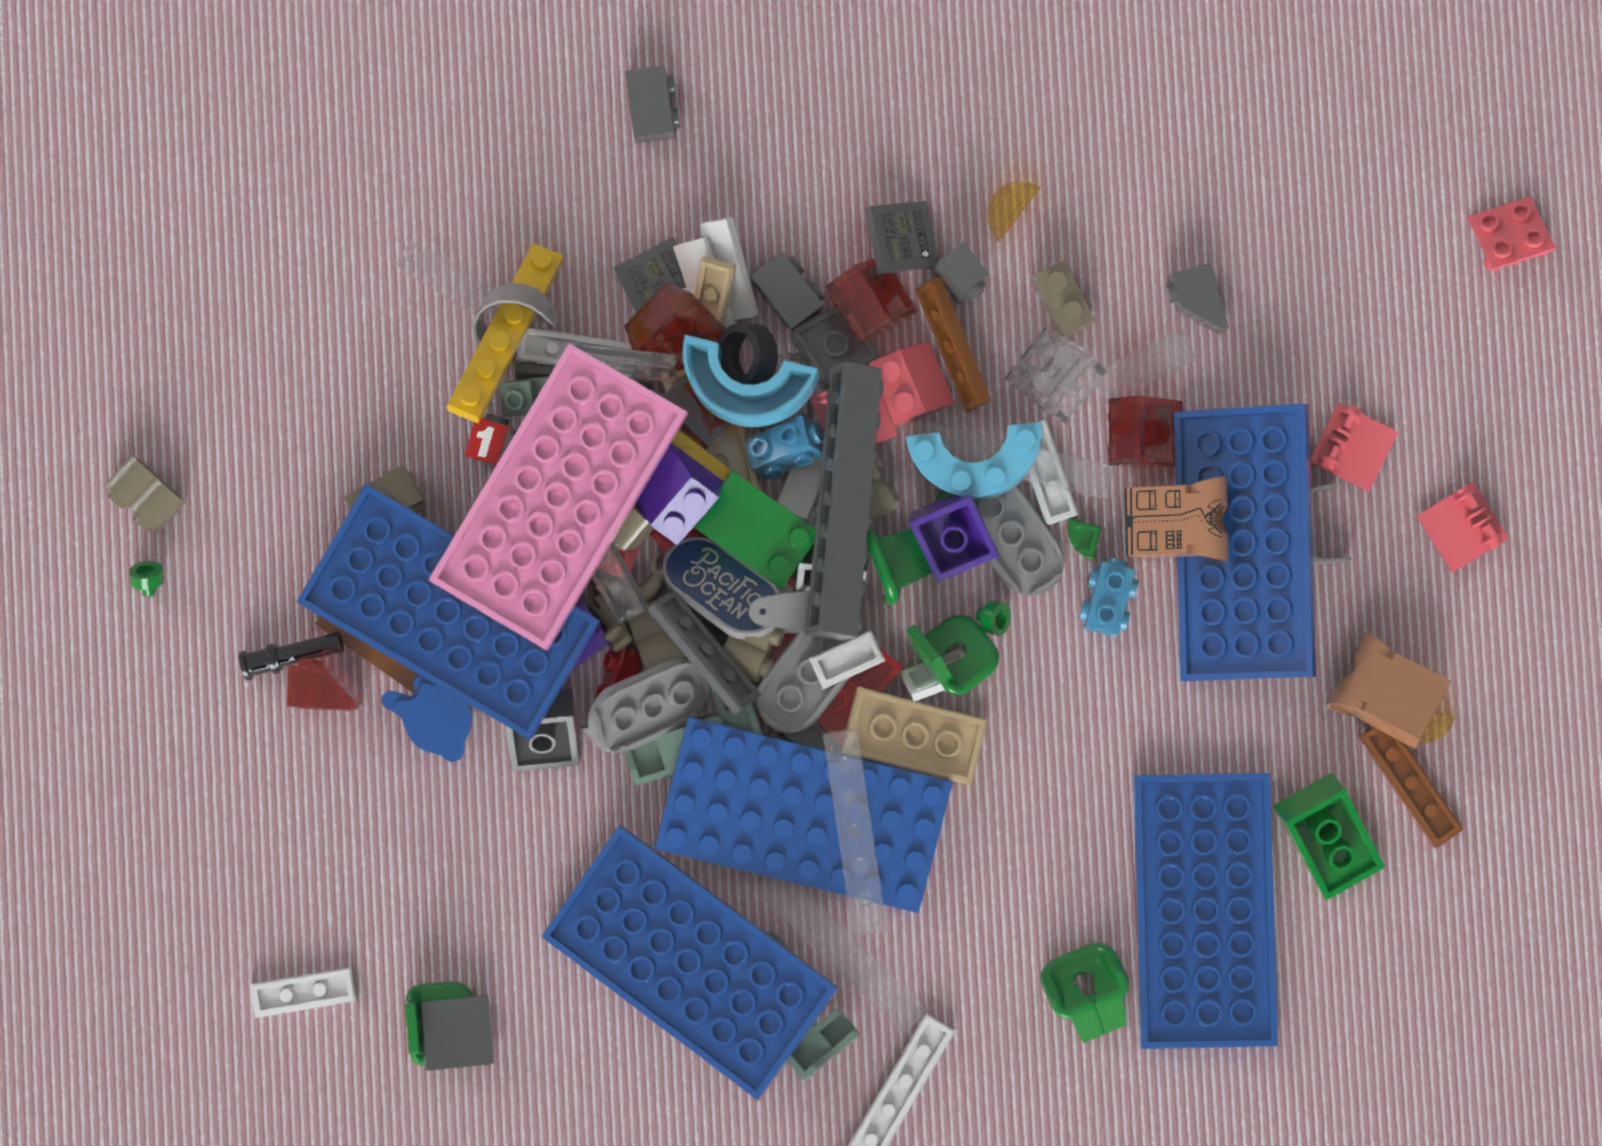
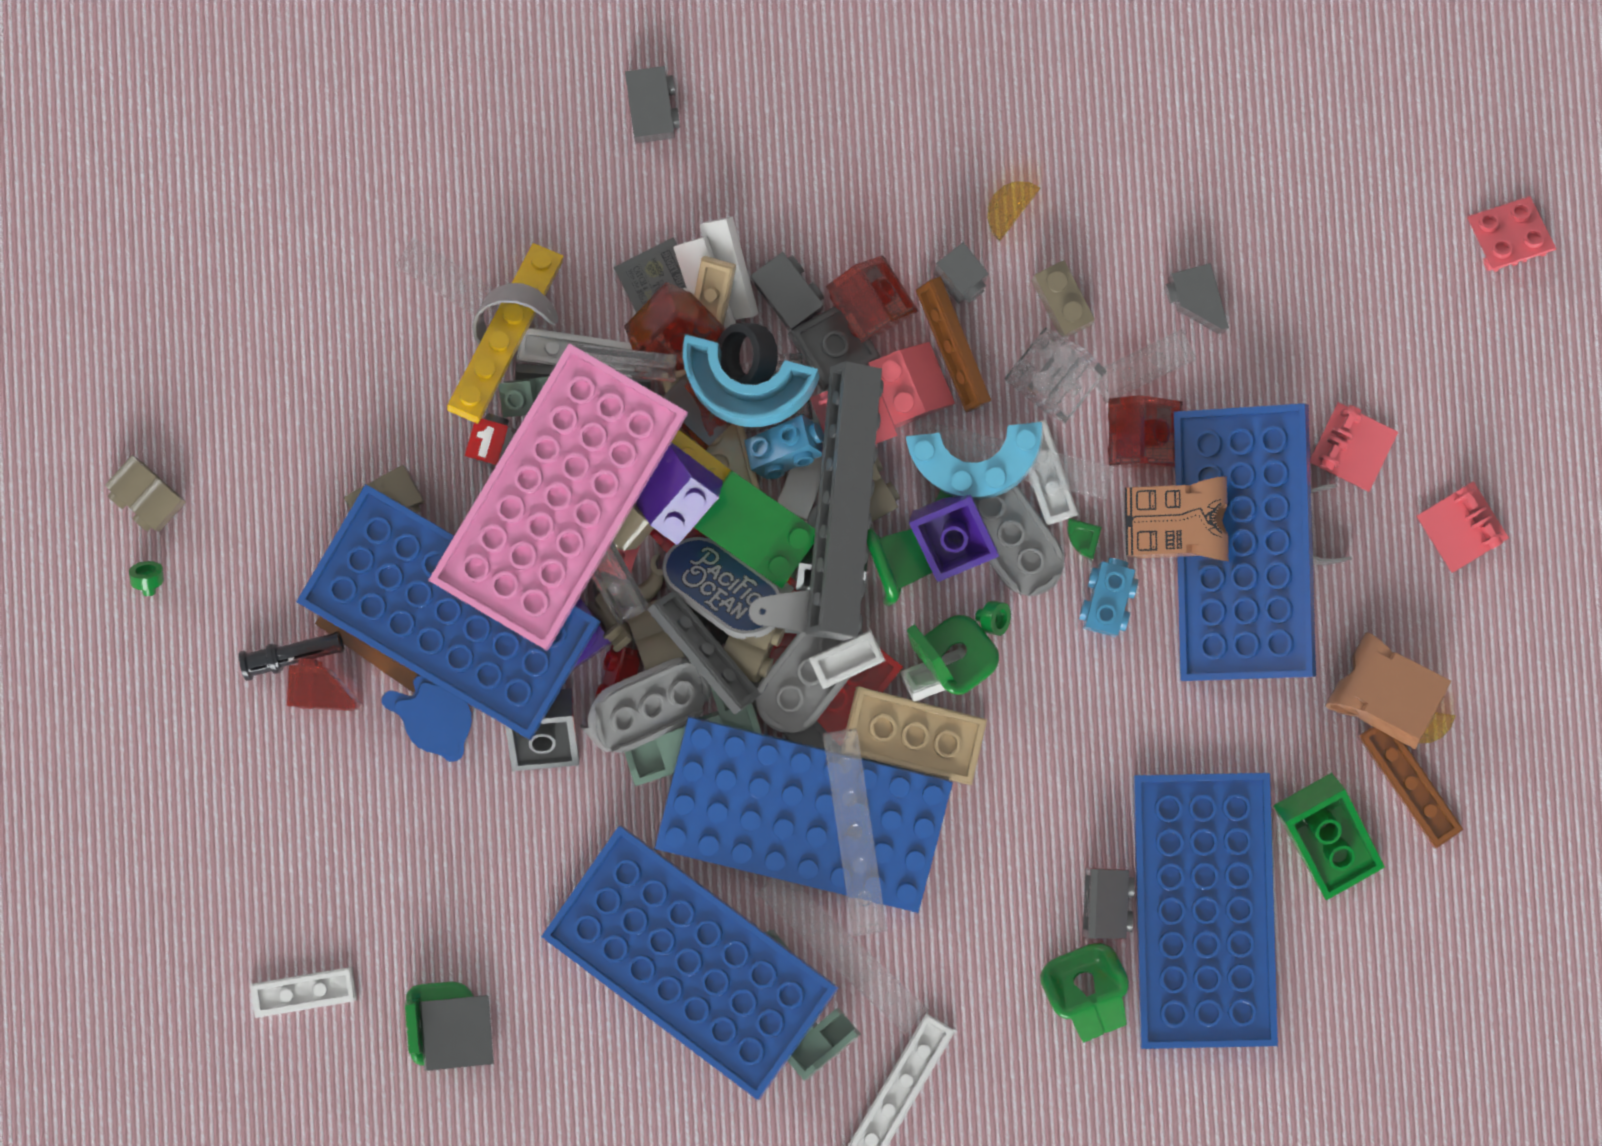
dark grey tile [865,201,938,274] -> none
none -> dark grey slope [1082,868,1135,939]

